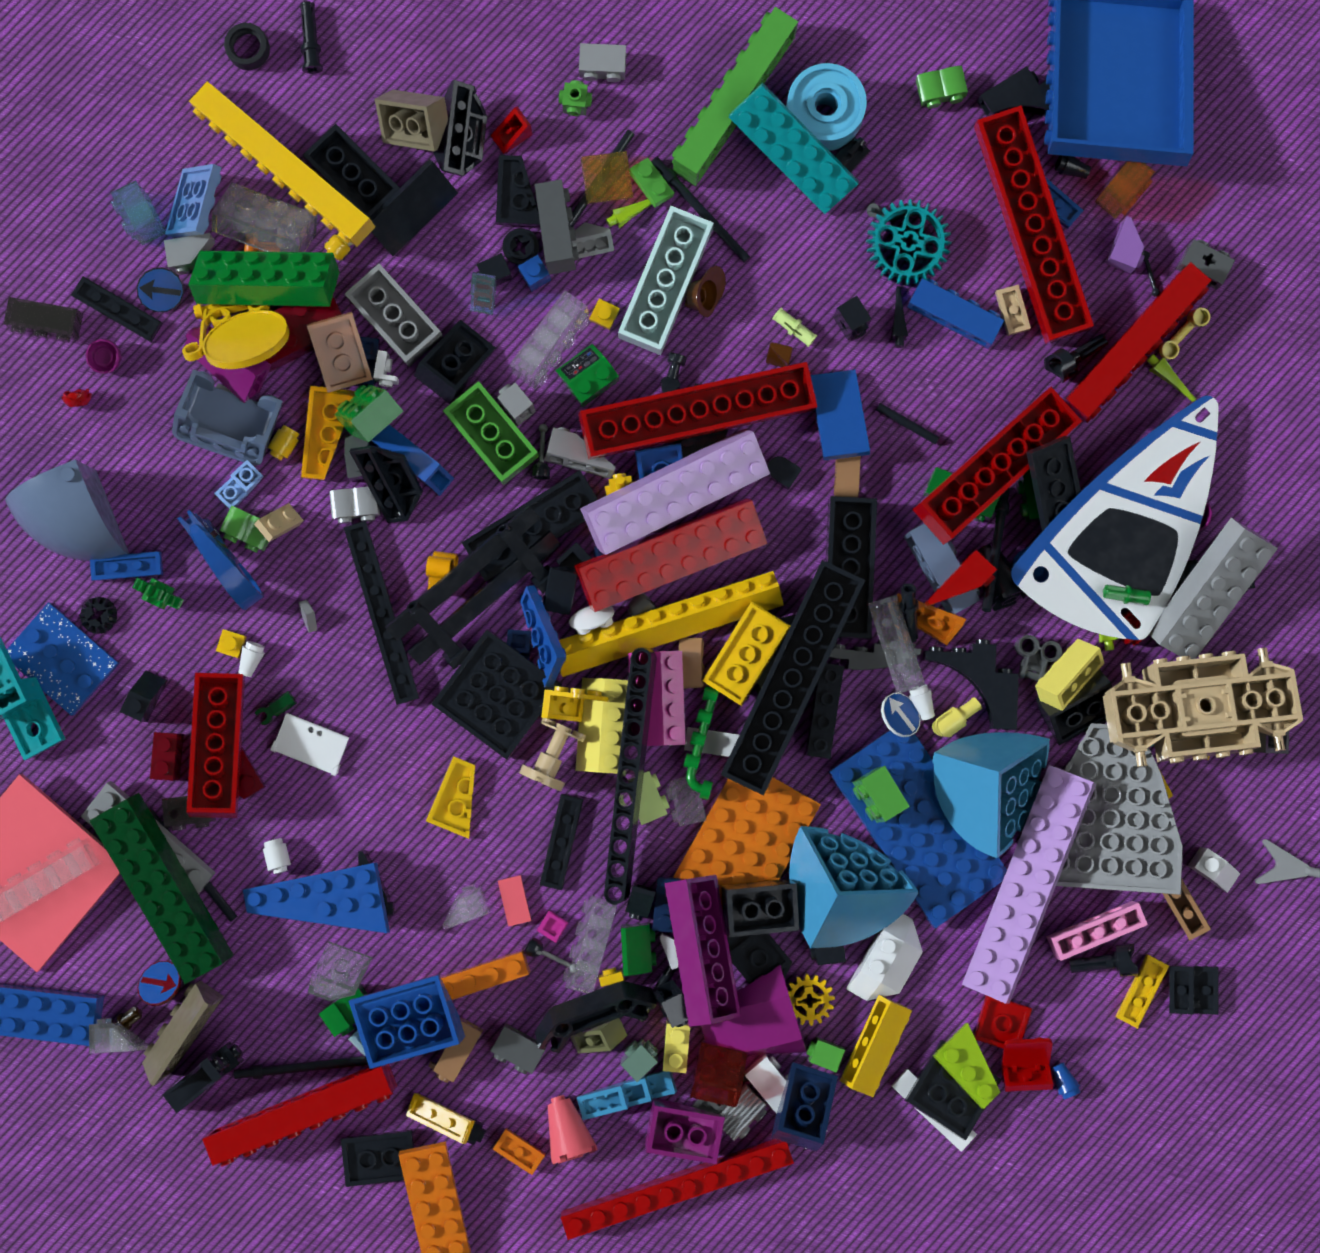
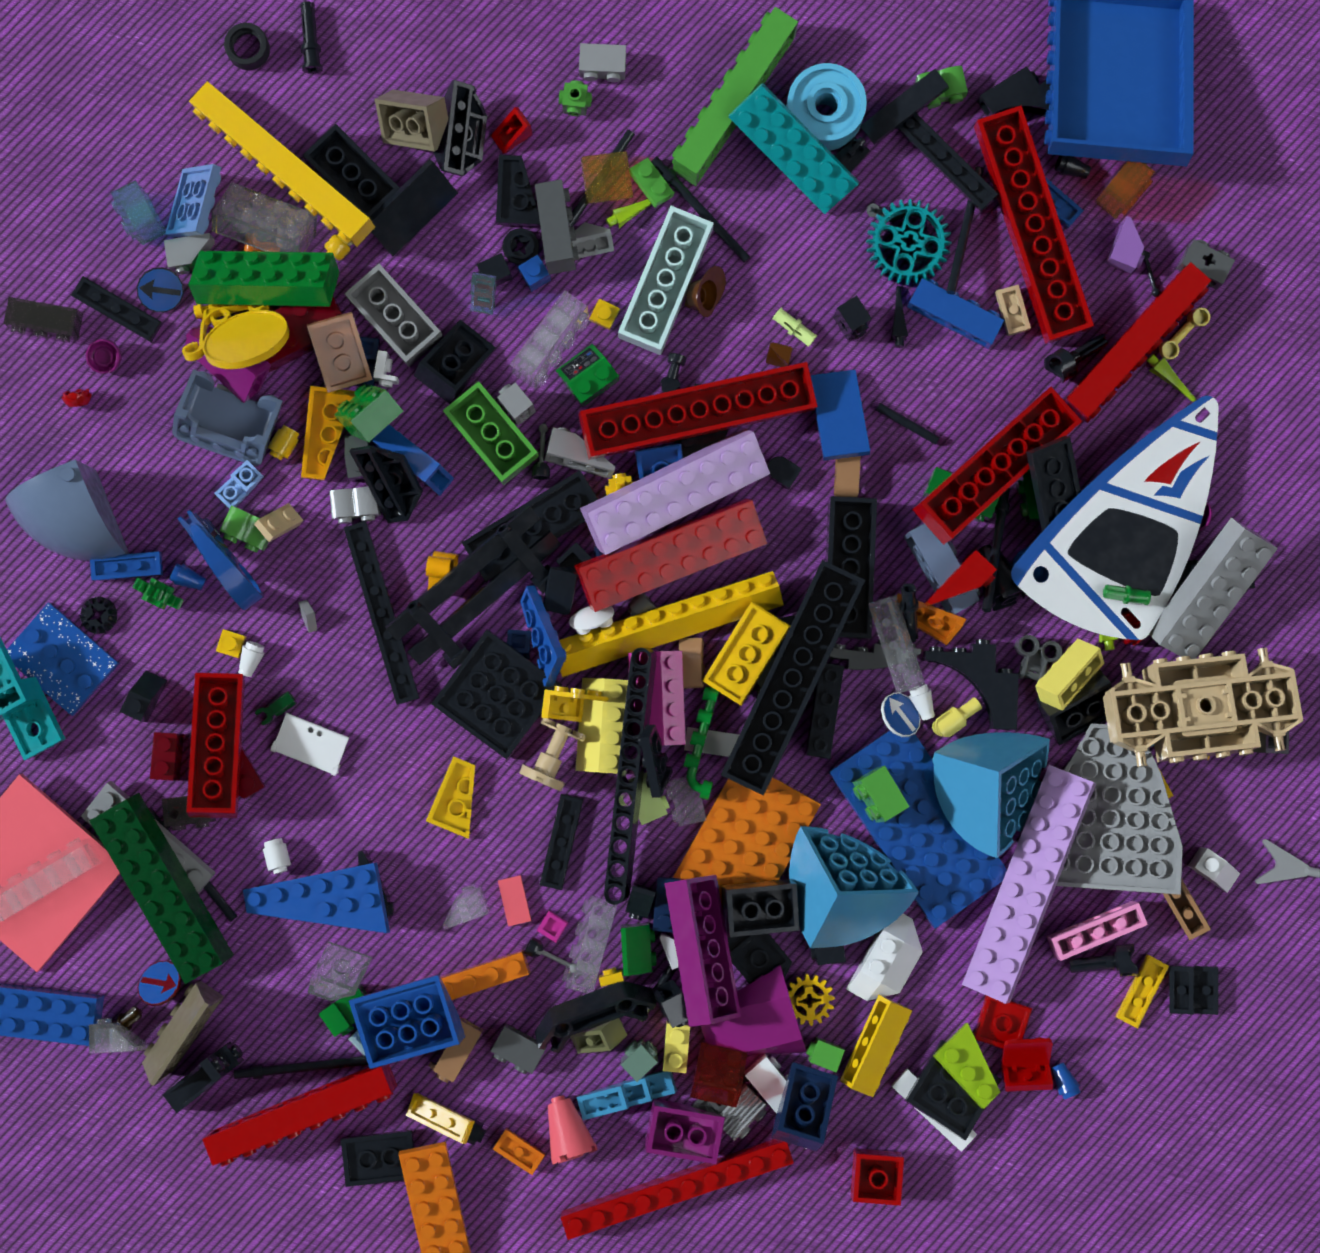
none -> blue cone [169,563,206,591]
none -> black wing [638,725,673,798]
none -> red brick [850,1148,904,1206]
none -> black tile [861,69,949,145]
none -> black plate [897,113,998,213]
none -> black bar [946,166,984,295]

